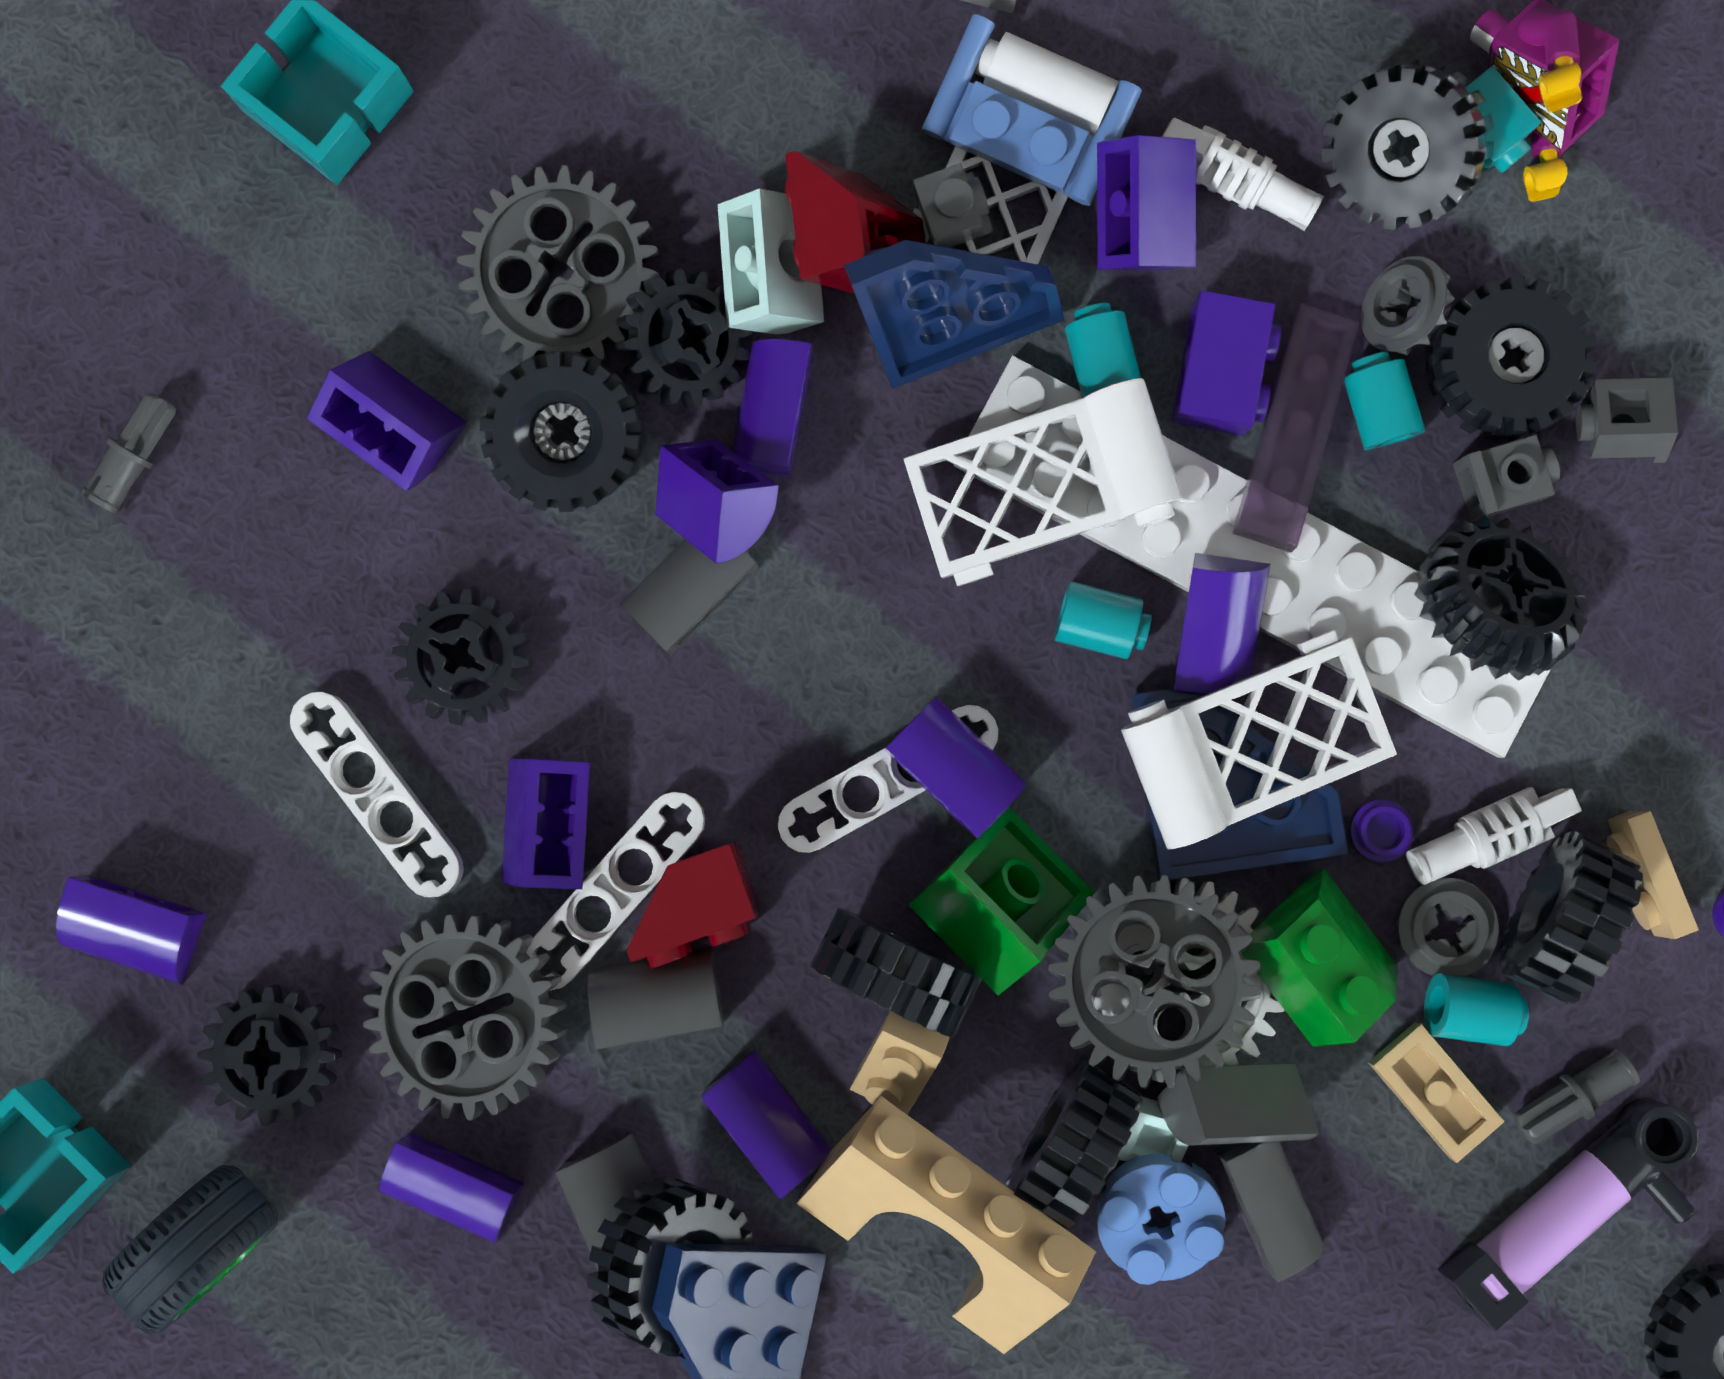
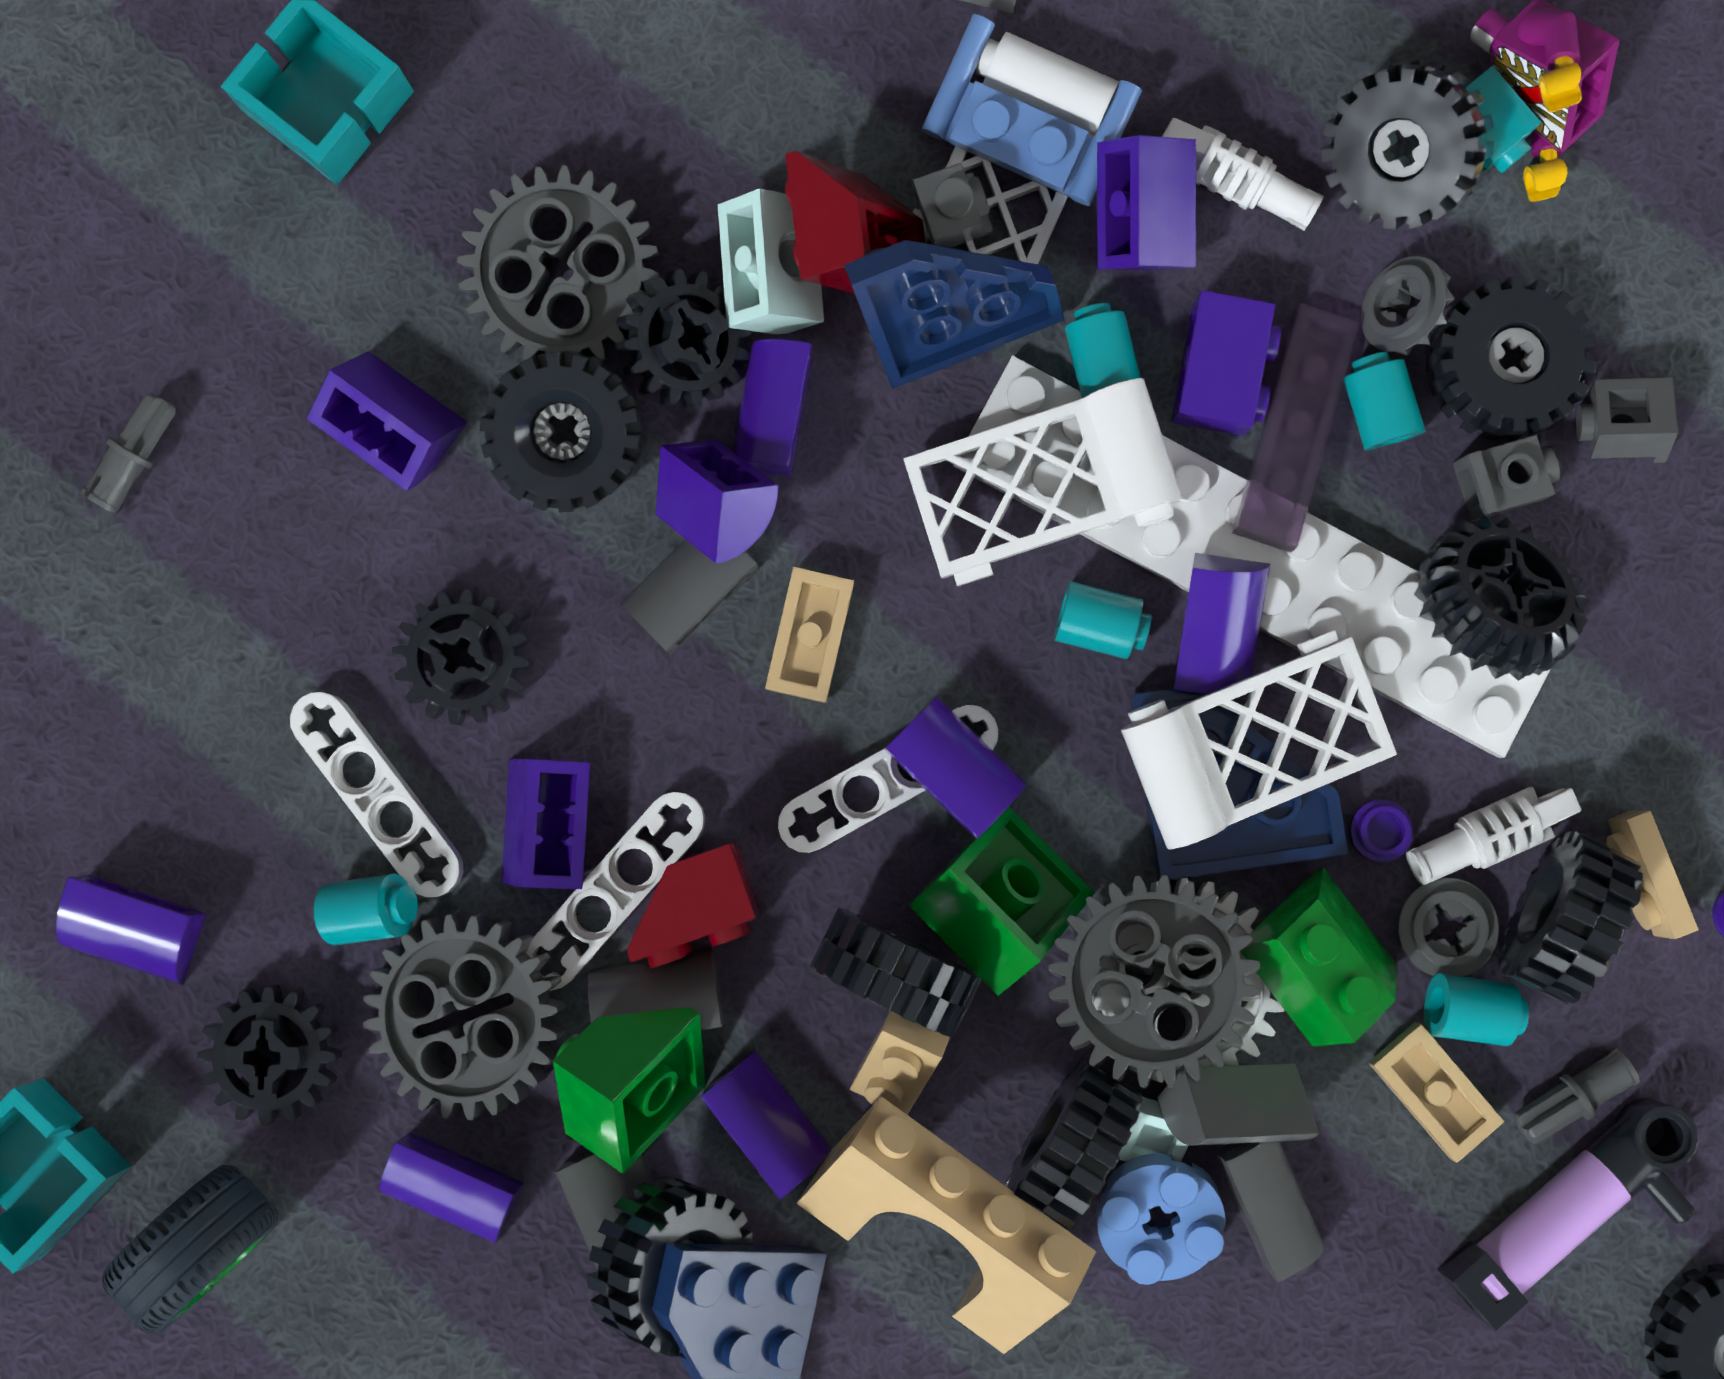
none -> teal brick [314,874,418,945]
none -> green slope [553,1007,706,1174]
none -> tan plate [765,567,854,704]

